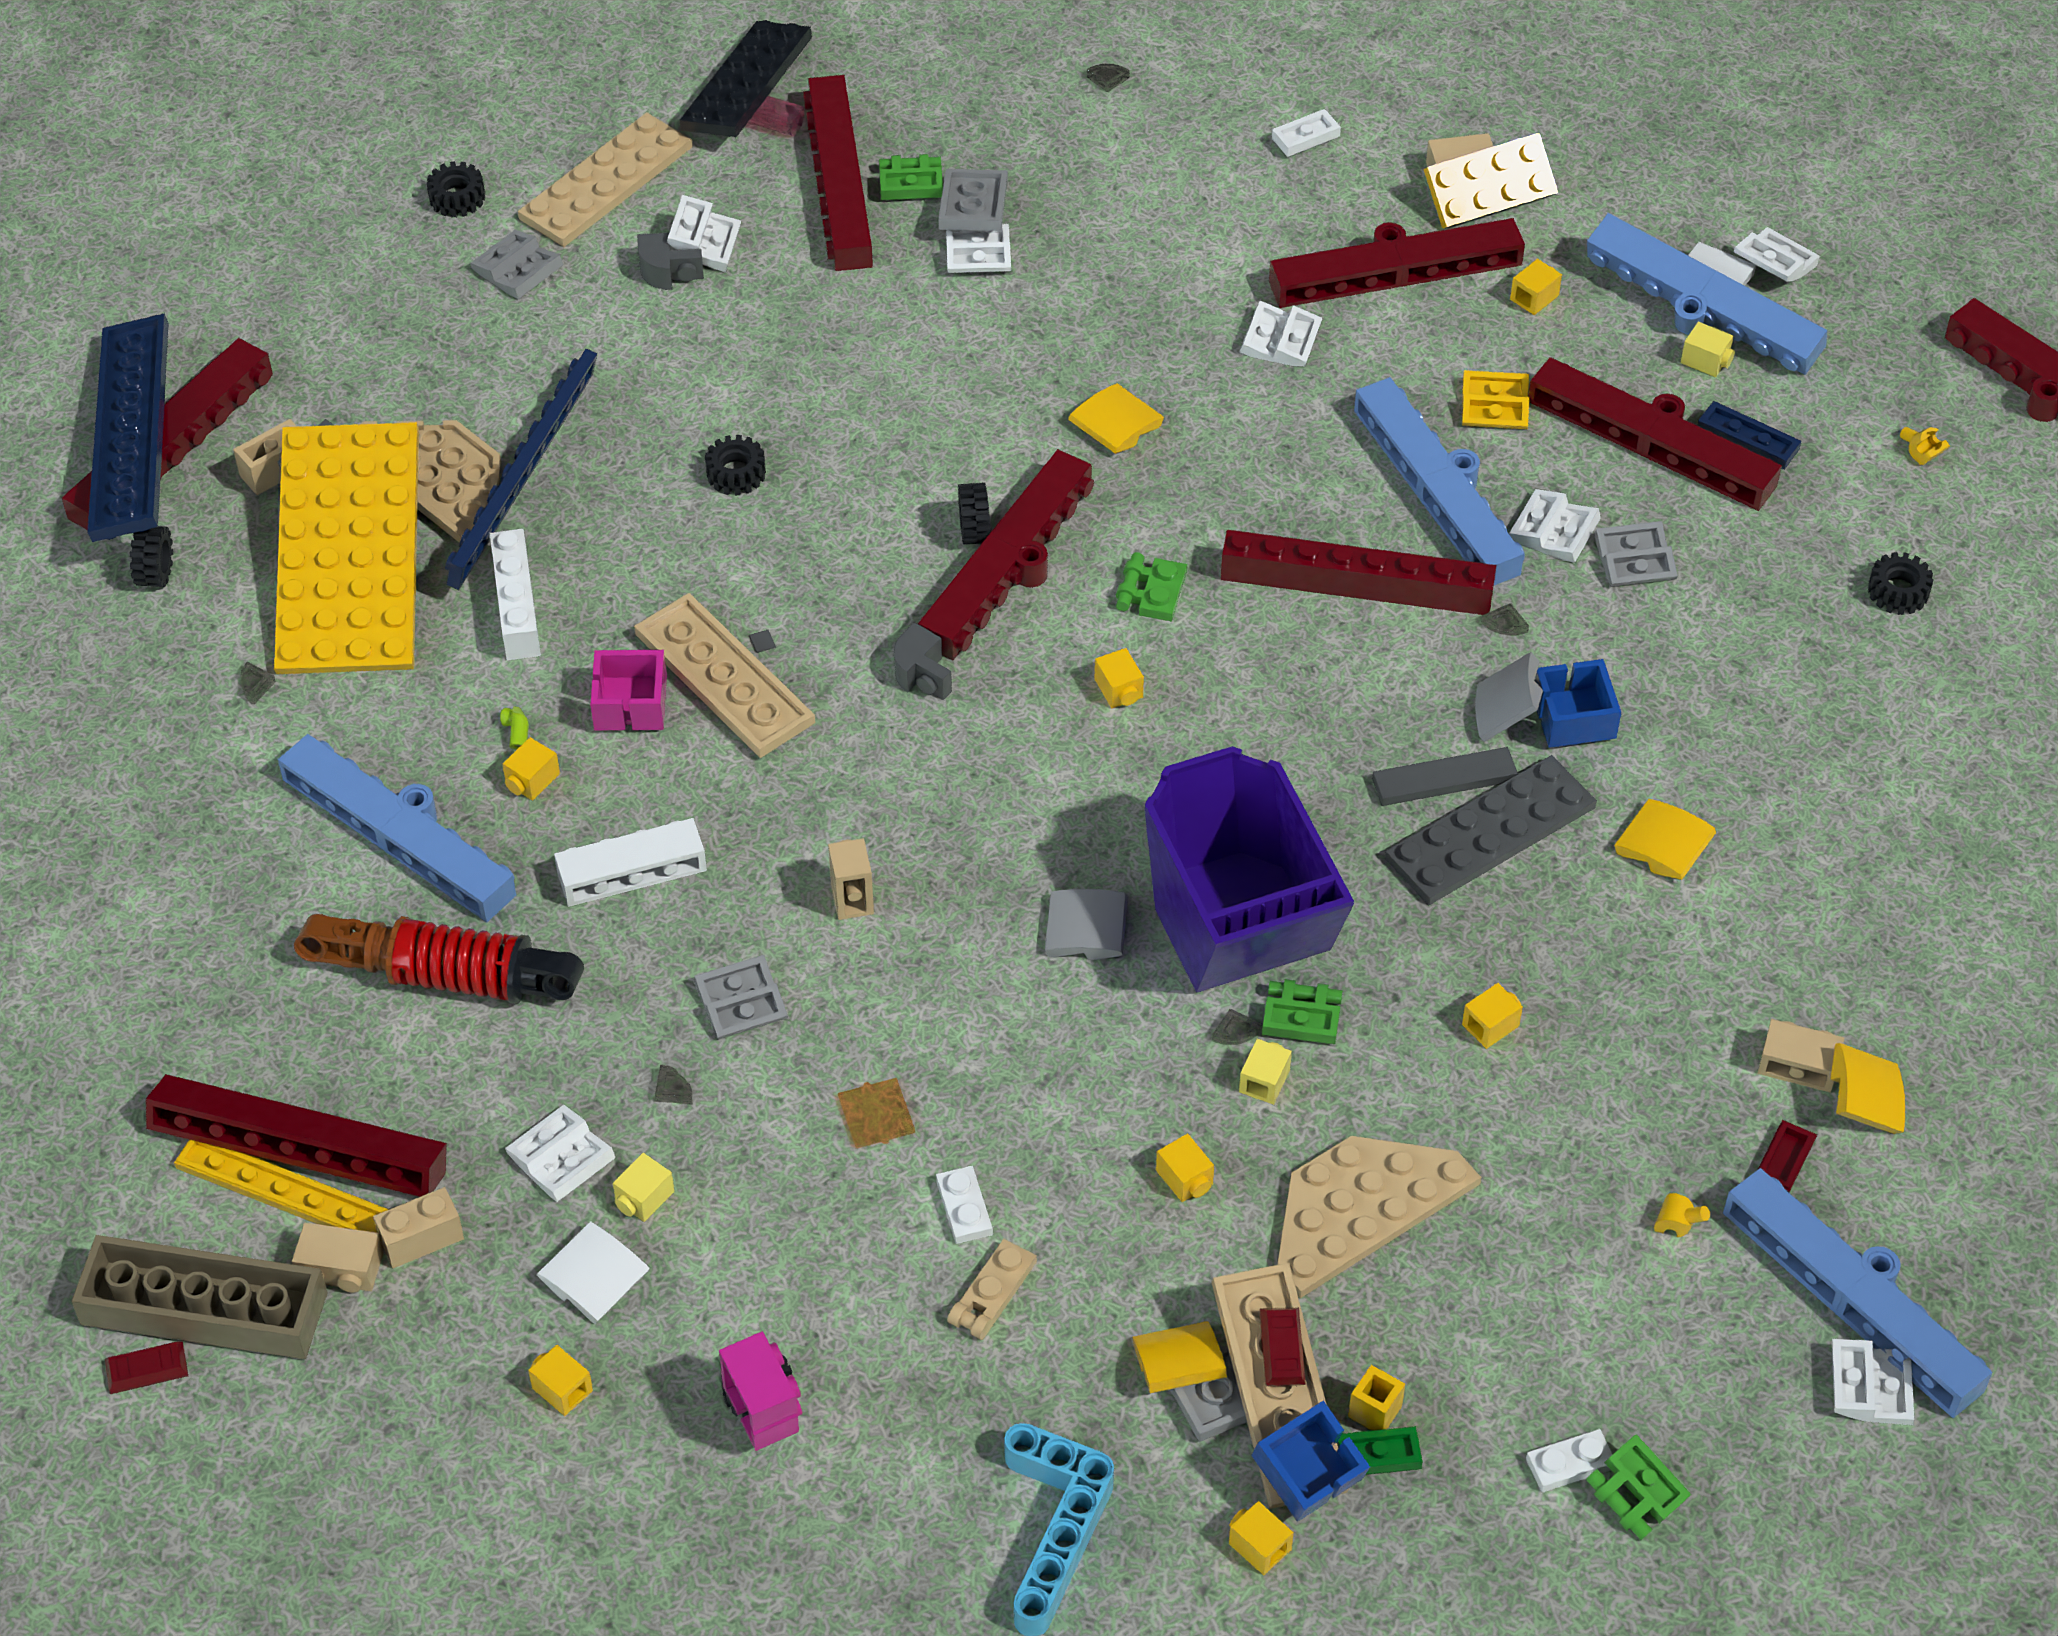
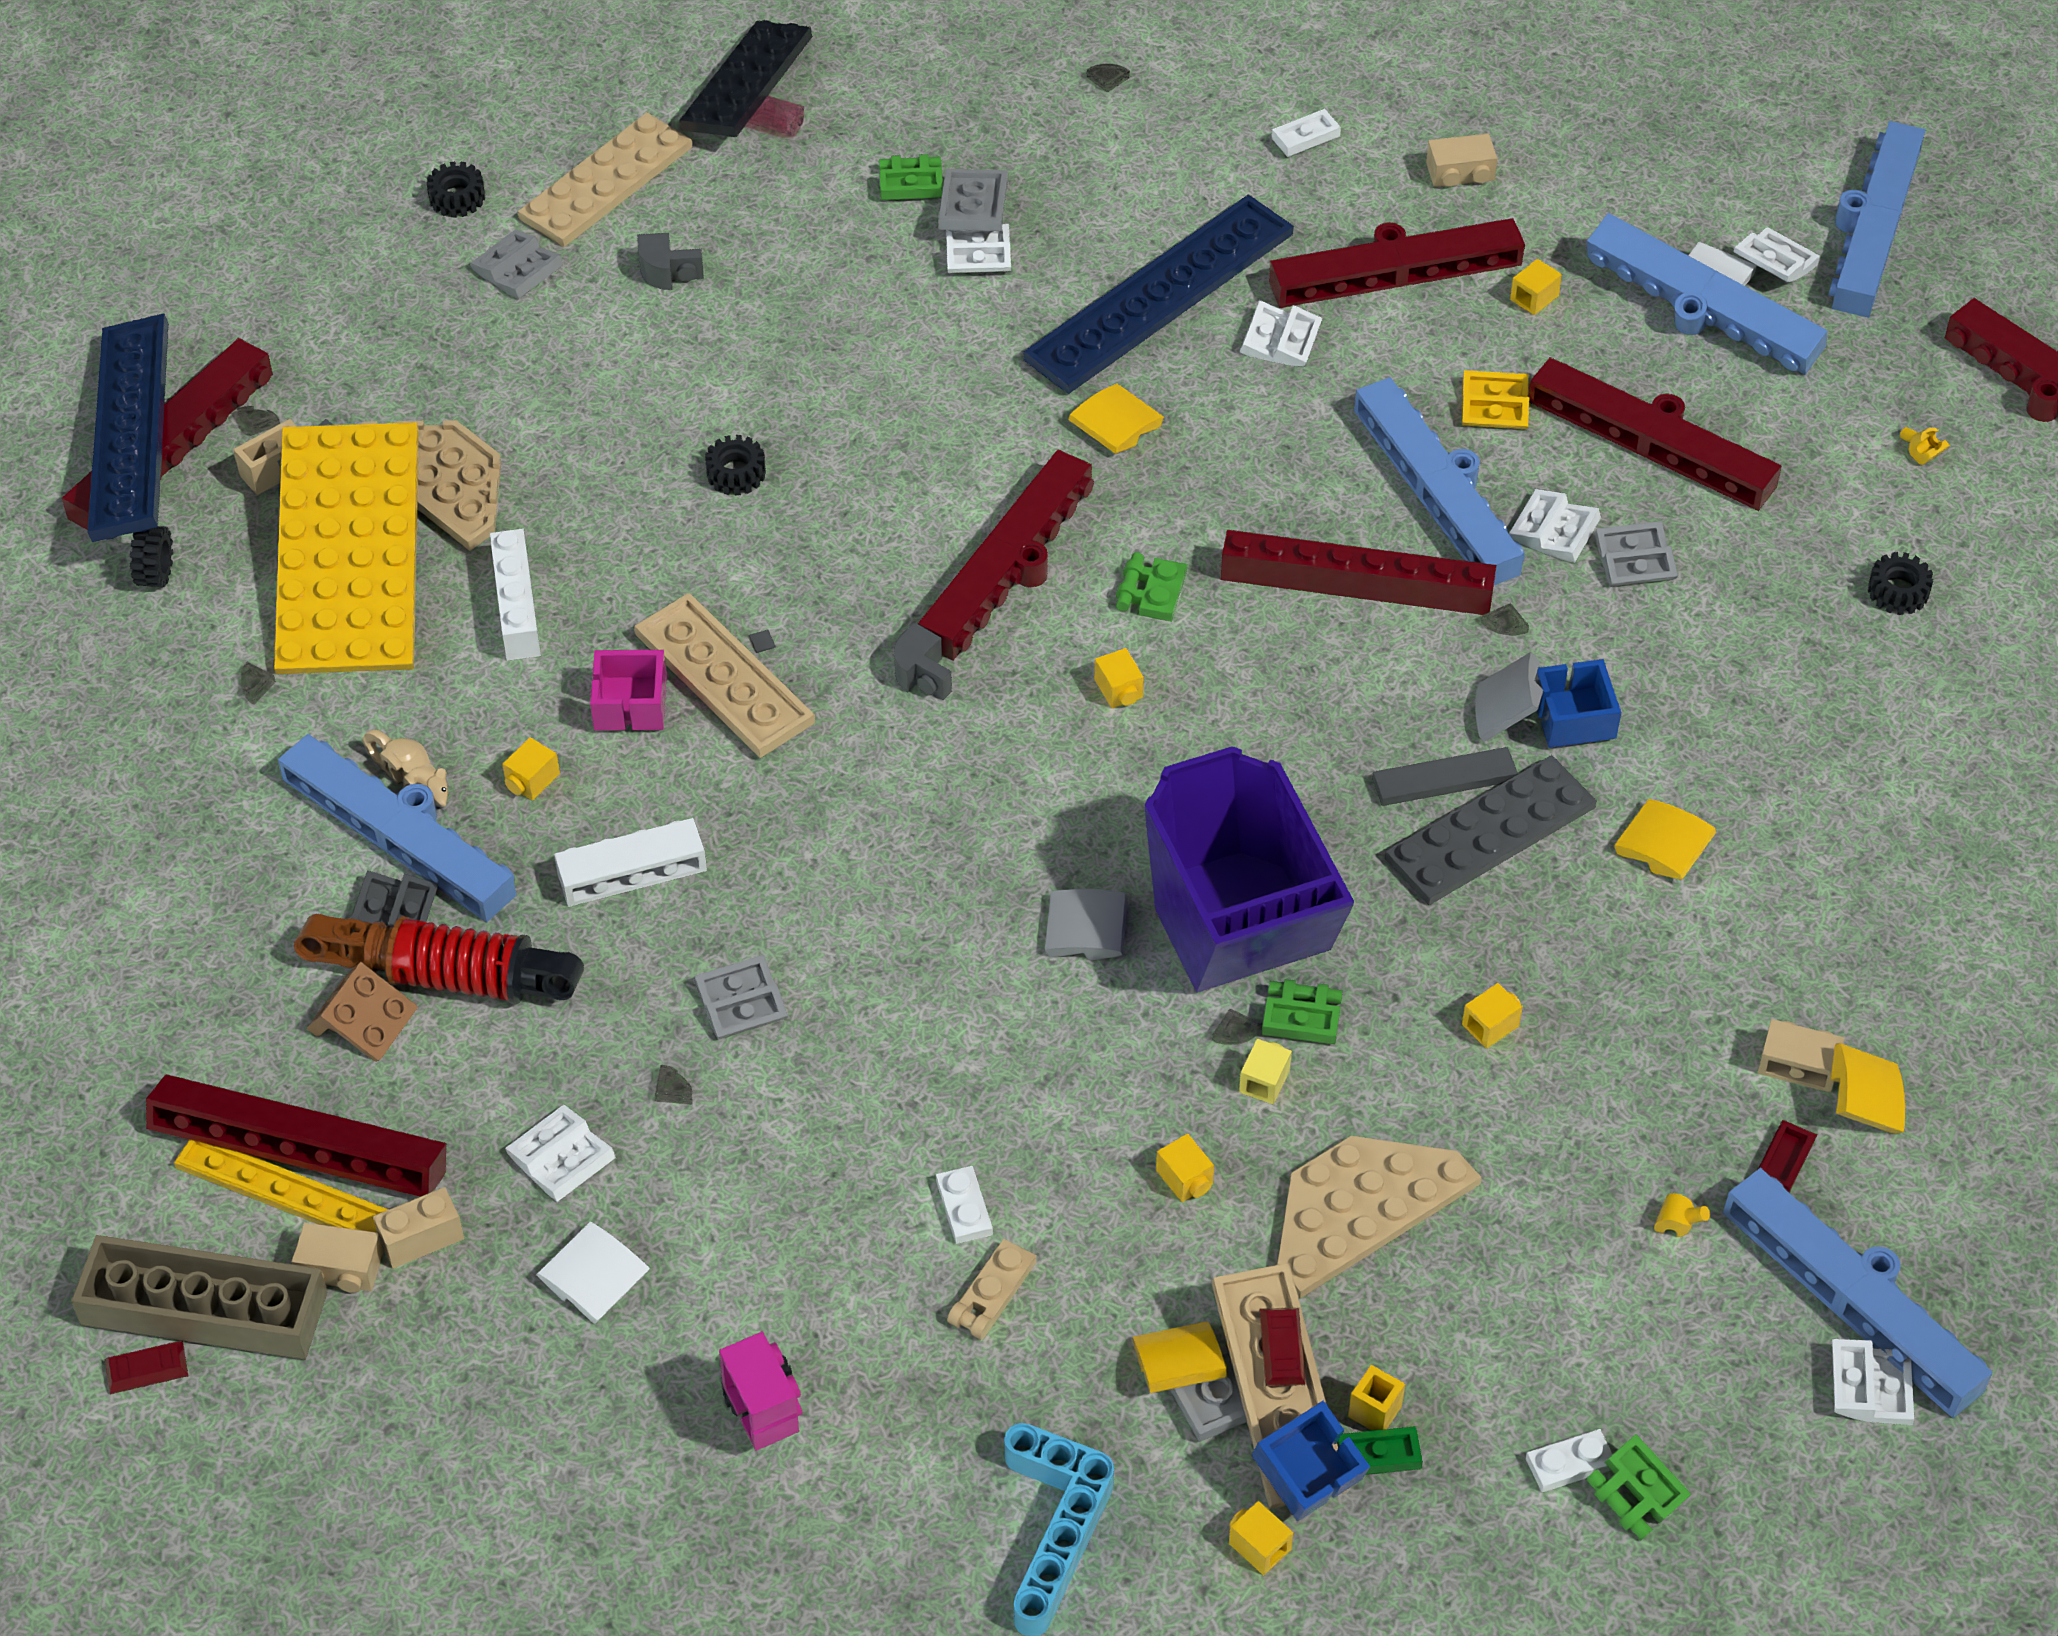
dark blue plate [445,349,598,590] -> none
lime arm [500,706,529,750] -> none
yellow brick [528,1345,593,1416] -> none
light yellow brick [613,1153,675,1222] -> none
white slope [667,195,741,273] -> none
dark red brick [803,75,873,271] -> none
tan brick [828,838,874,920] -> none
clear orange piece [838,1078,915,1149] -> none
black tyre [958,482,991,545] -> none
plate [1423,133,1558,229] -> none
light yellow brick [1681,322,1735,377] -> none
dark blue plate [1697,401,1801,470] -> none
none -> clear smoke tile [237,406,280,436]
none -> medium nougat bracket [306,962,417,1062]
none -> dark grey slope [351,870,439,932]
none -> tan animal [362,730,448,807]
none -> dark blue plate [1023,194,1294,394]
none -> medium blue hinge [1828,121,1926,318]

